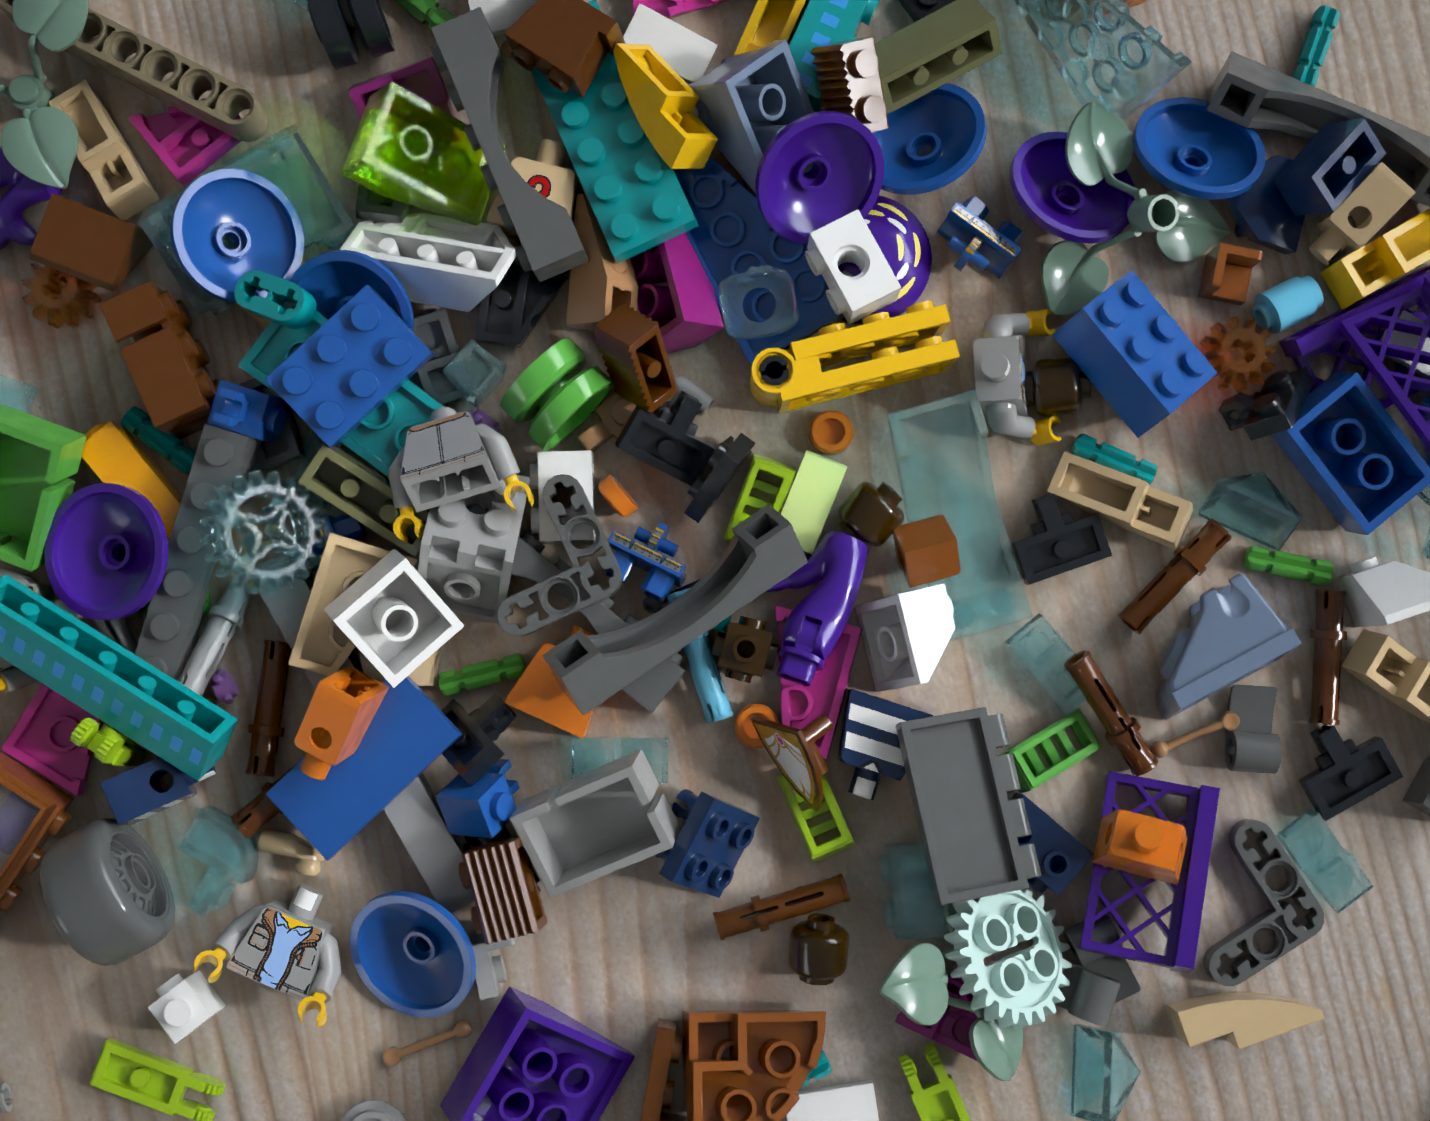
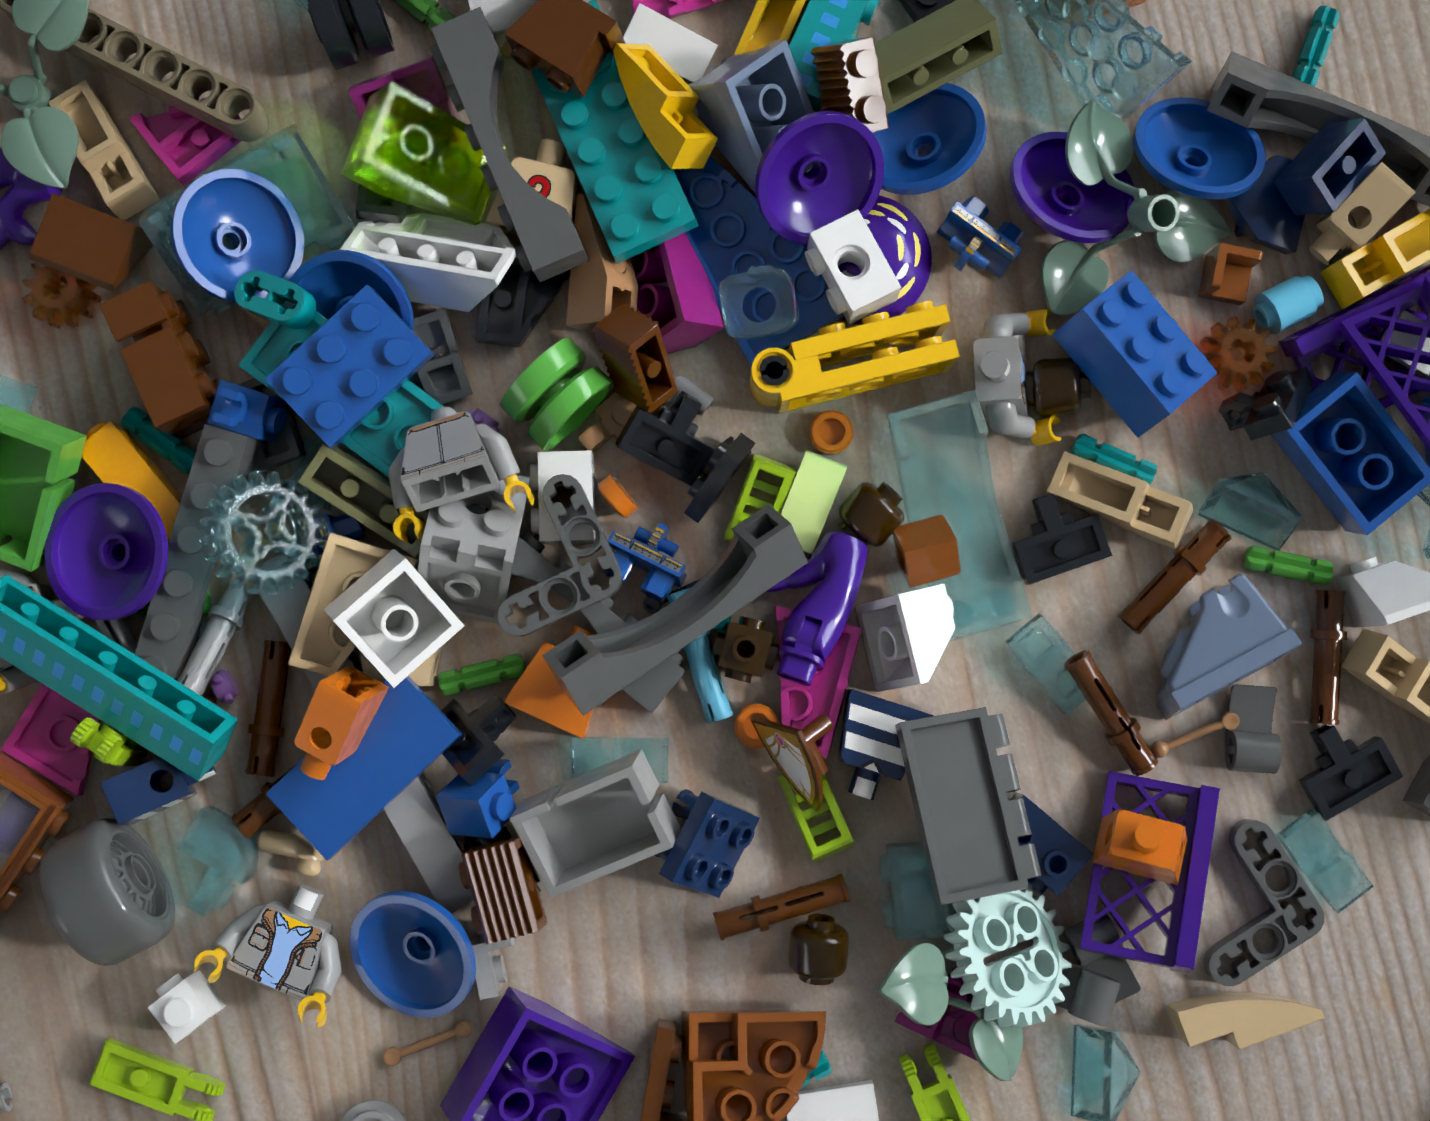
clear light blue slope [443,339,506,408] -> none
bright green slope [998,708,1102,793] -> none

